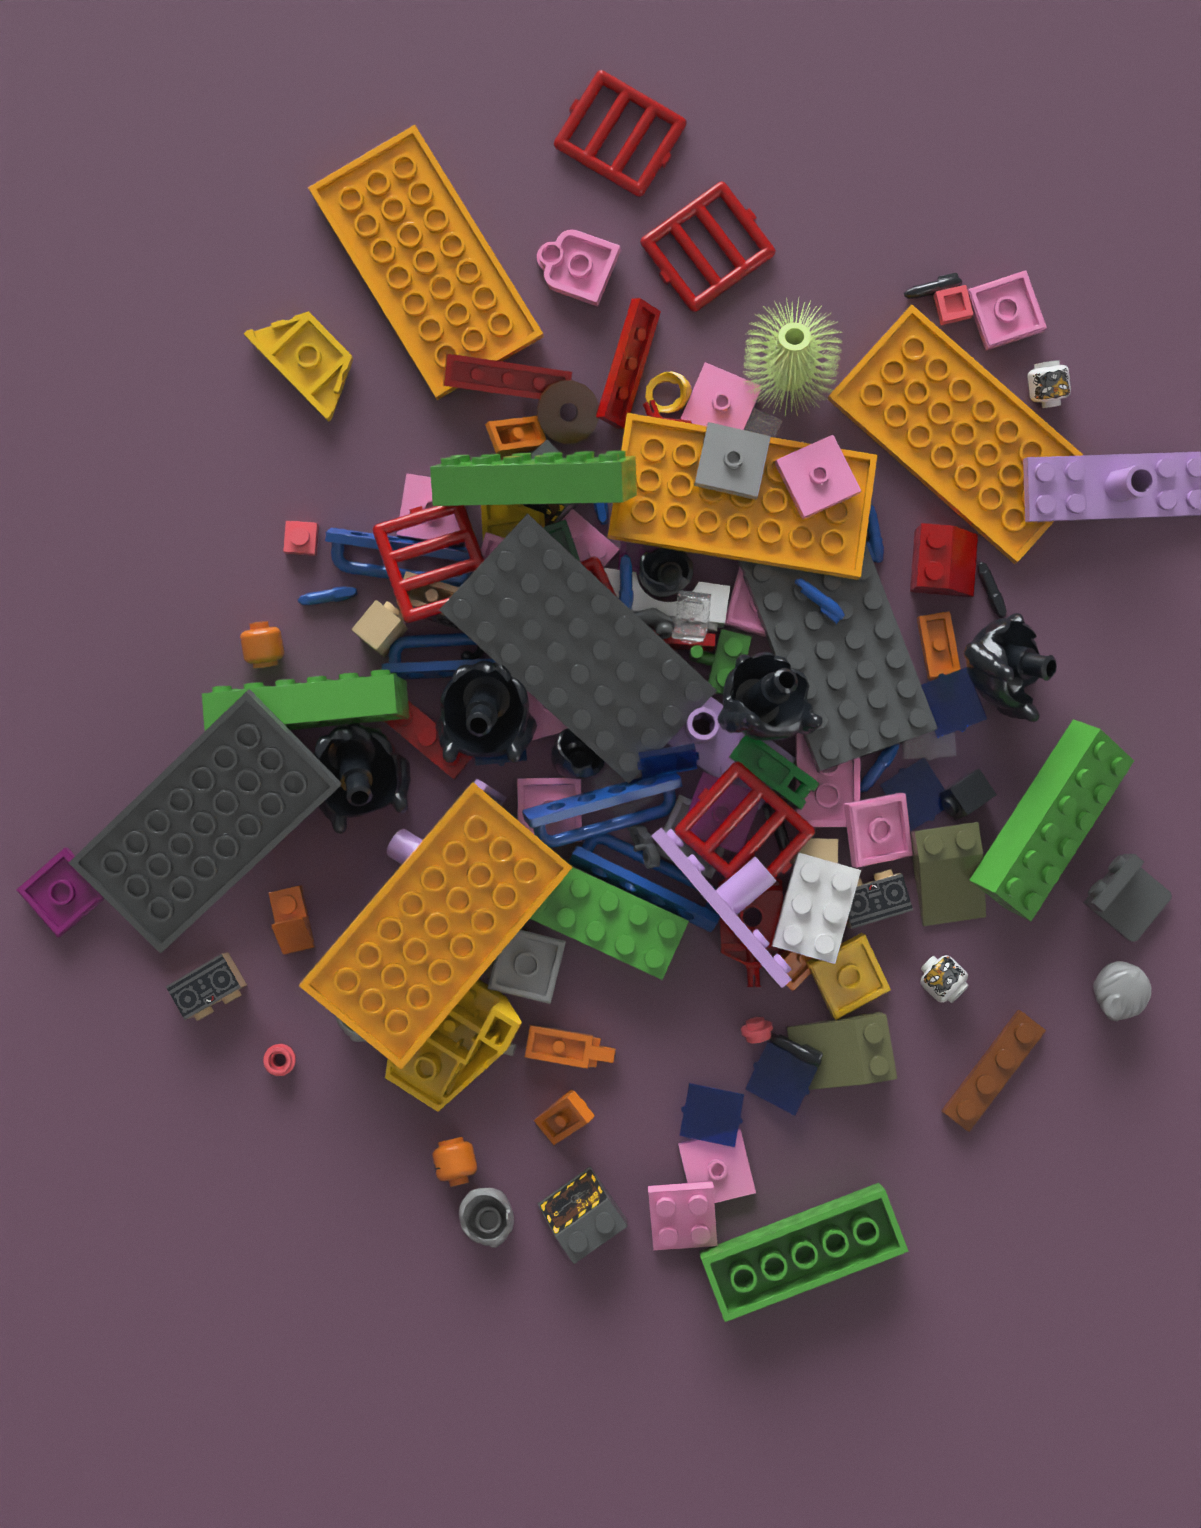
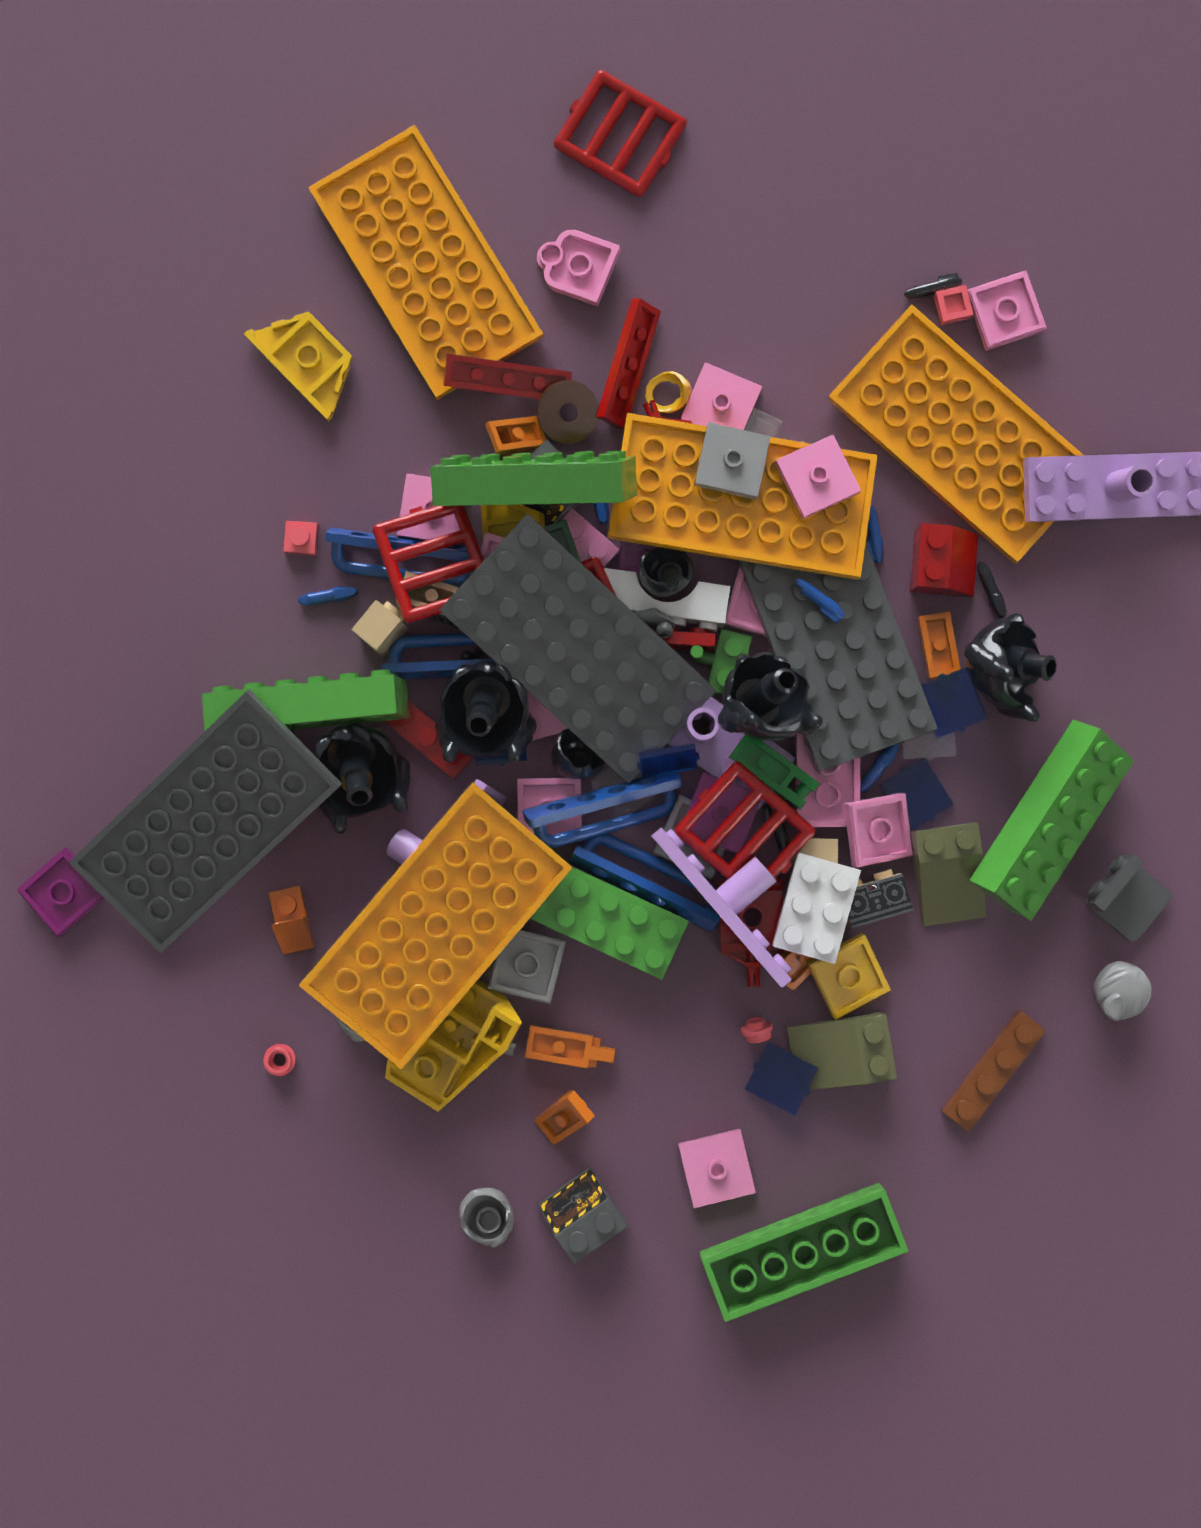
brick [166,952,247,1021] -> none
orange head [240,621,284,668] -> none
orange head [432,1137,478,1187] -> none
blue piece [619,554,634,610] -> none
dark grey piece [627,825,660,869] -> none
red bar [640,181,776,312] -> none
bright pink plate [648,1182,718,1251] -> none
clear bracket [672,590,711,644] -> none
clear blue piece [679,1083,744,1148] -> none
yellowish green piece [743,297,842,416] -> none
black piece [769,1033,823,1066] -> none
head [920,955,969,1003] -> none
black brick [938,768,997,820] -> none
head [1027,360,1071,408] -> none

